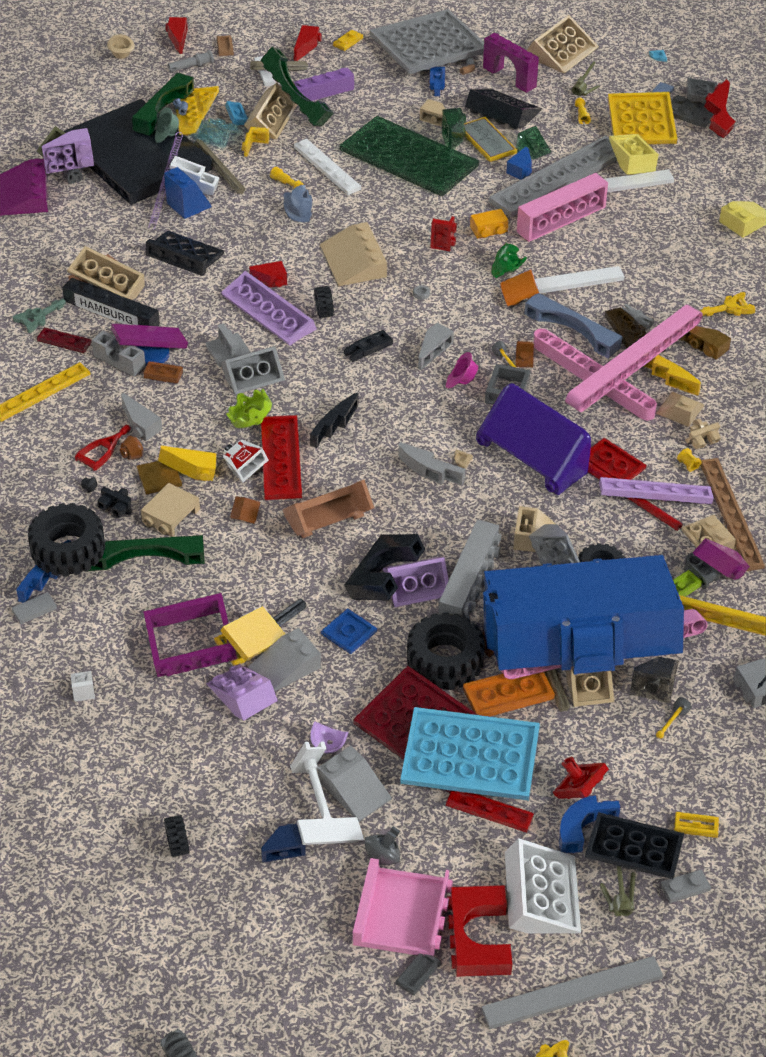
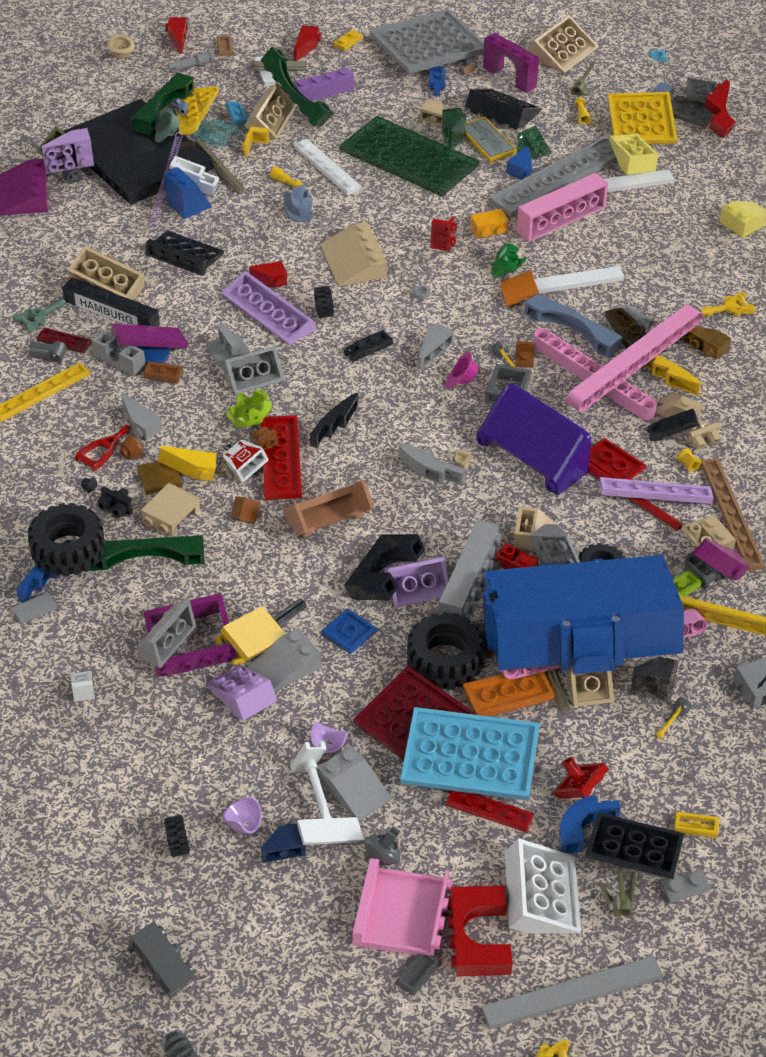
none -> dark grey piece [29,341,67,364]
none -> dark grey wedge [127,921,195,998]
none -> light grey slope [137,599,196,668]
none -> lavender helmet [223,797,262,834]
none -> dark orange bracket [250,427,277,450]
none -> red slope [495,543,539,569]
none -> black hinge [647,408,699,441]

